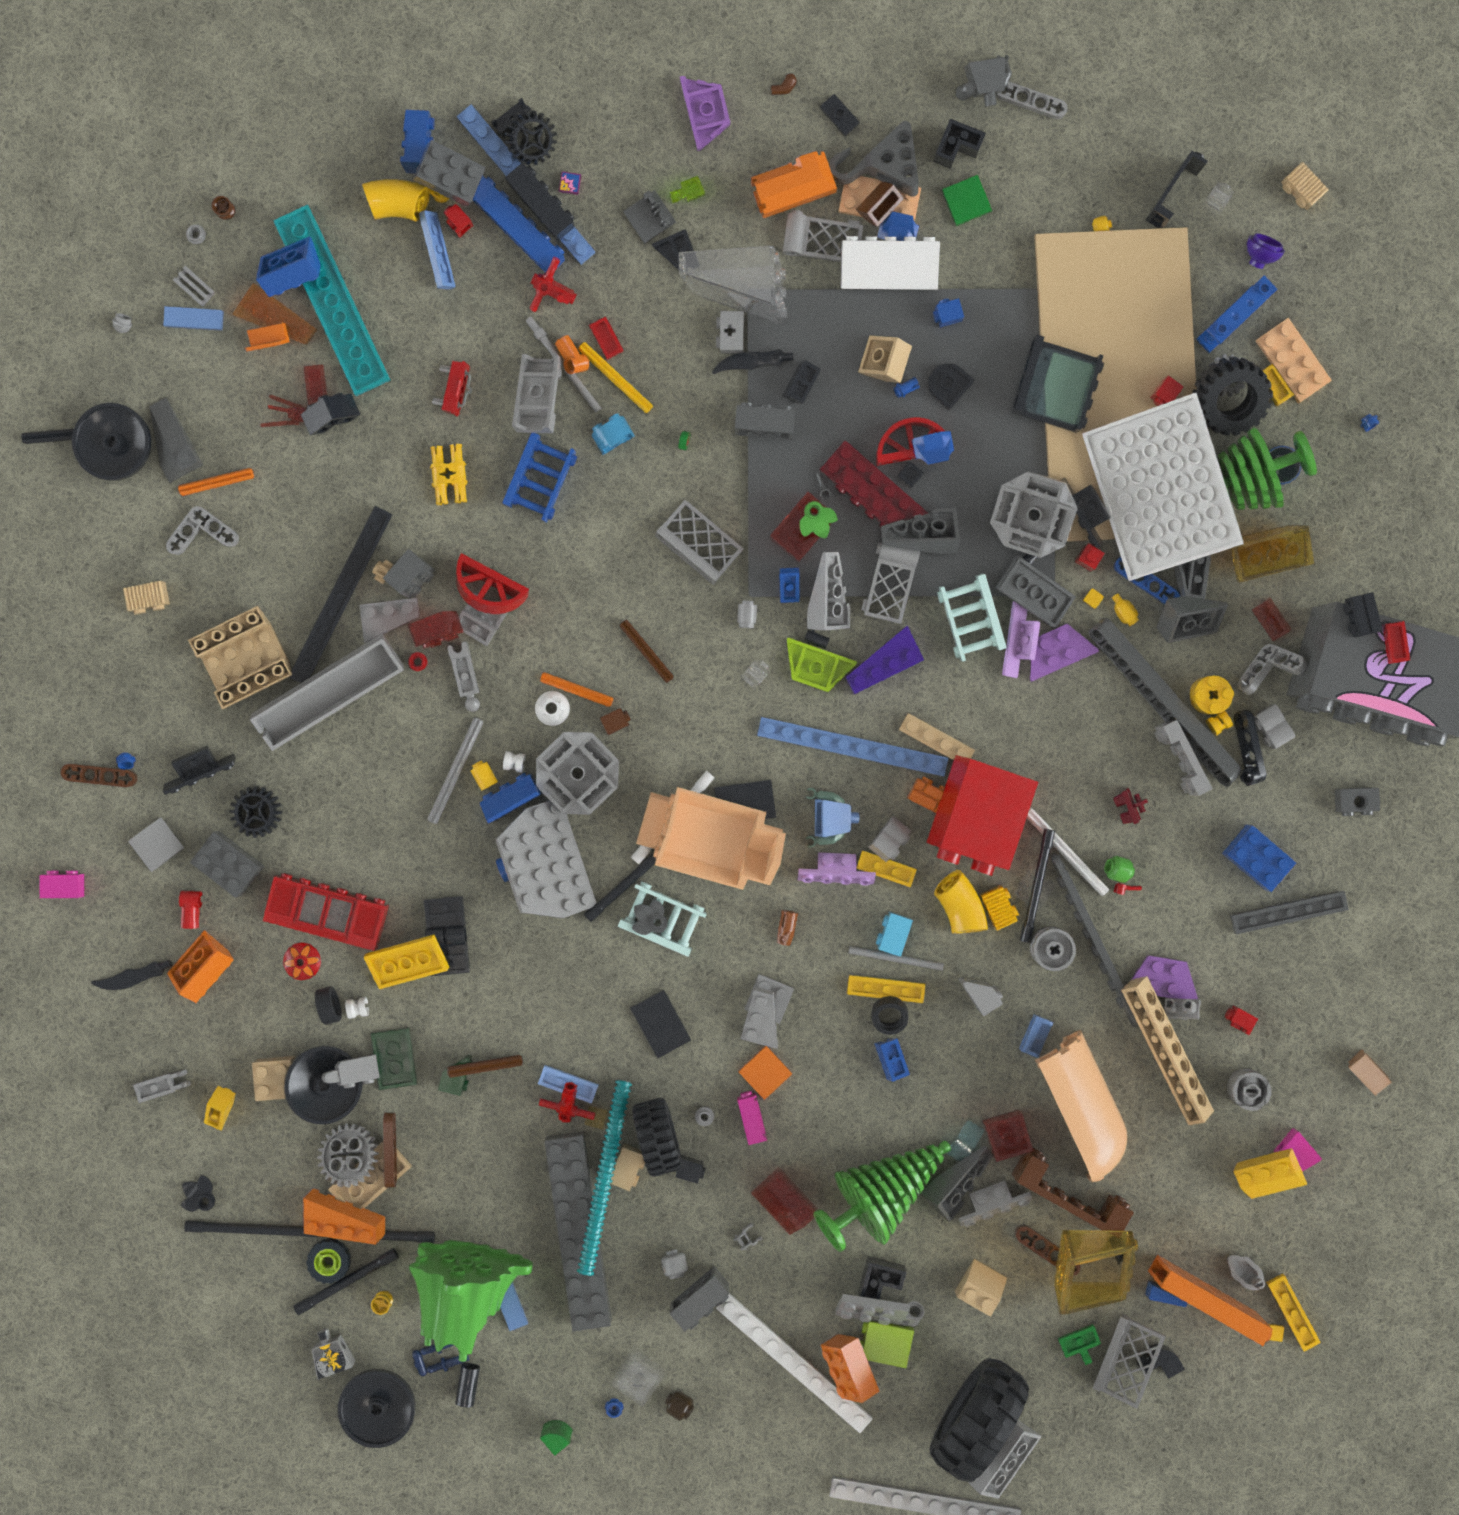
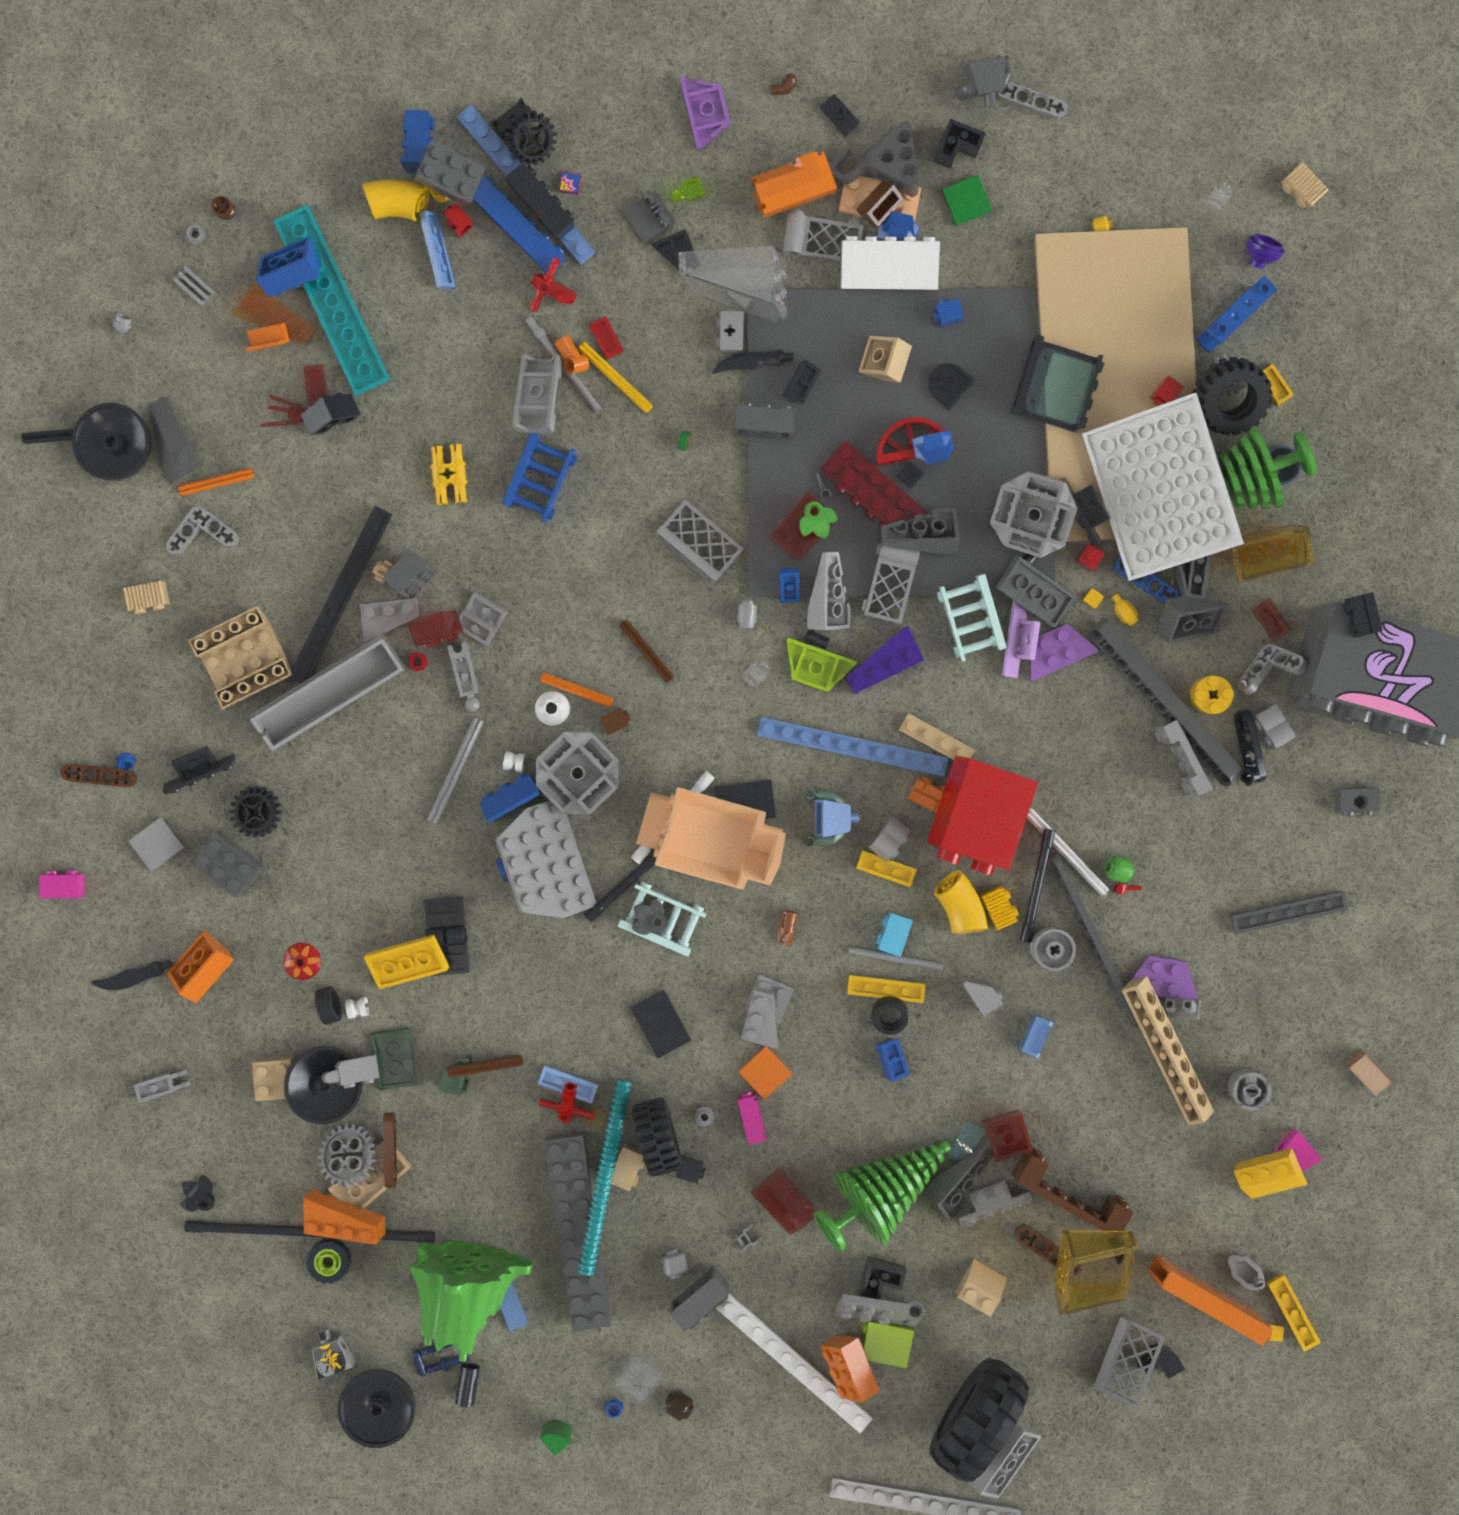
medium blue tile [163,306,224,331] -> none
red piece [179,890,203,929] -> none
yellow slope [204,1086,236,1131] -> none
red window [263,873,389,951] -> none
black piece [293,1248,399,1315] -> none
yellow wheel [371,1291,393,1315] -> none
red piece [432,361,472,417] -> none
red window [456,553,529,614] -> none
yellow brick [470,760,498,791] -> none
dark azure cylinder [591,413,635,455] -> none
lavender bracket [798,852,876,886] -> none
blue pin [894,377,920,398] -> none
light nougat panel [1035,1030,1127,1183] -> none
green plate [1058,1324,1101,1365] -> none
dark red hips [1113,788,1148,824] -> none
black panel [1145,151,1208,229] -> none
blue slope [1145,1280,1188,1307] -> none
yellow wheel [1206,711,1233,736] -> none
blue brick [1222,824,1296,892] -> none
red brick [1225,1005,1258,1035] -> none
light nougat plate [1255,318,1332,404] -> none
blue plate [1360,414,1379,432] -> none
red tile [1382,621,1410,664] -> none

